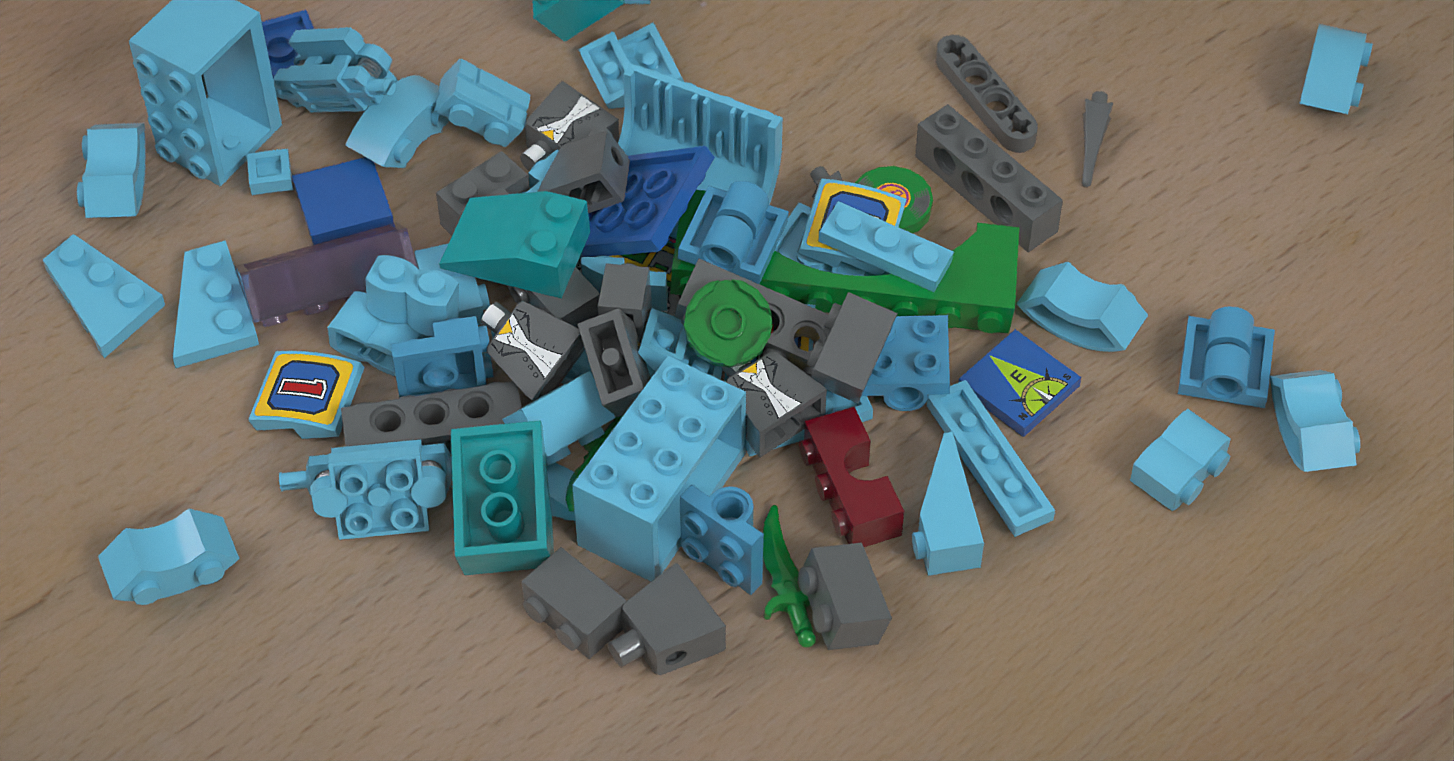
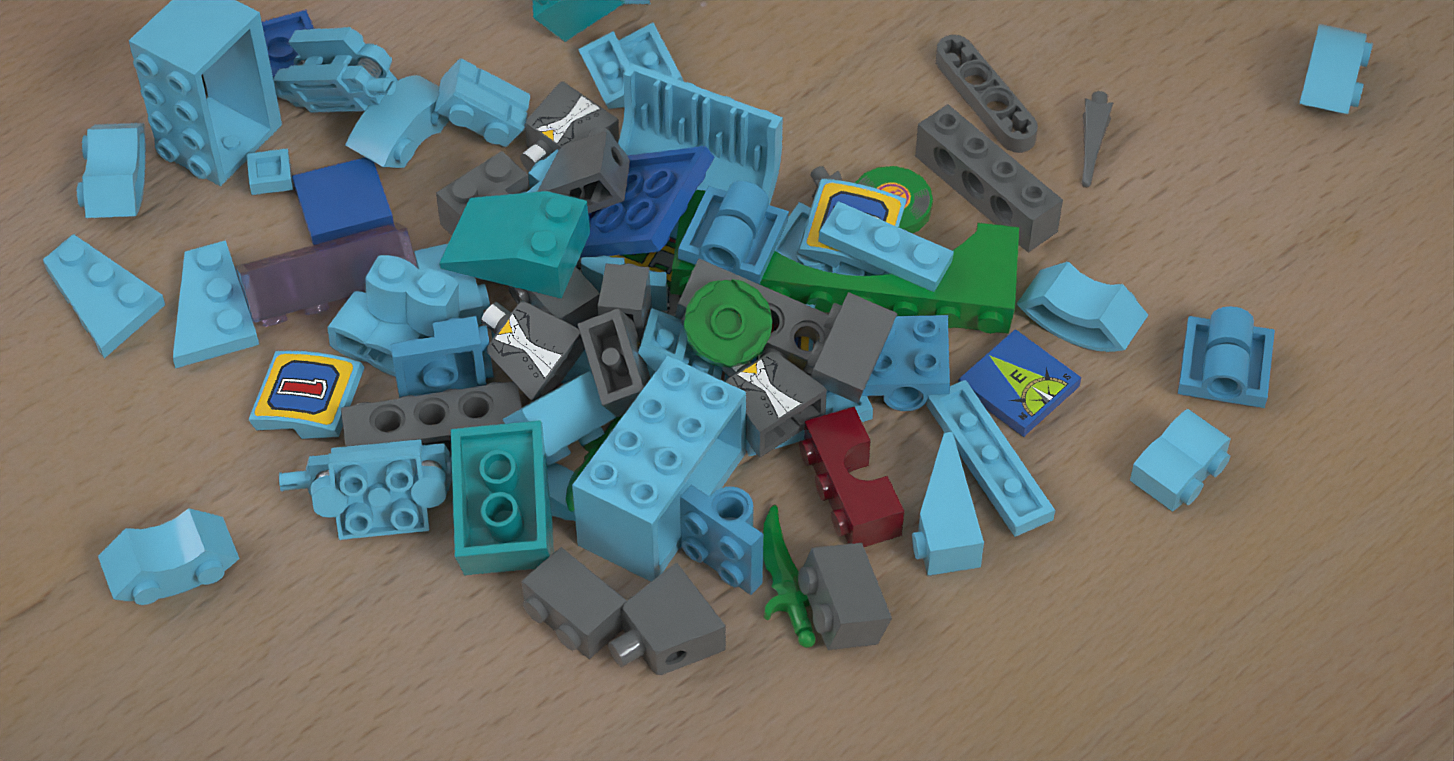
medium azure brick [1270,370,1360,472] -> none

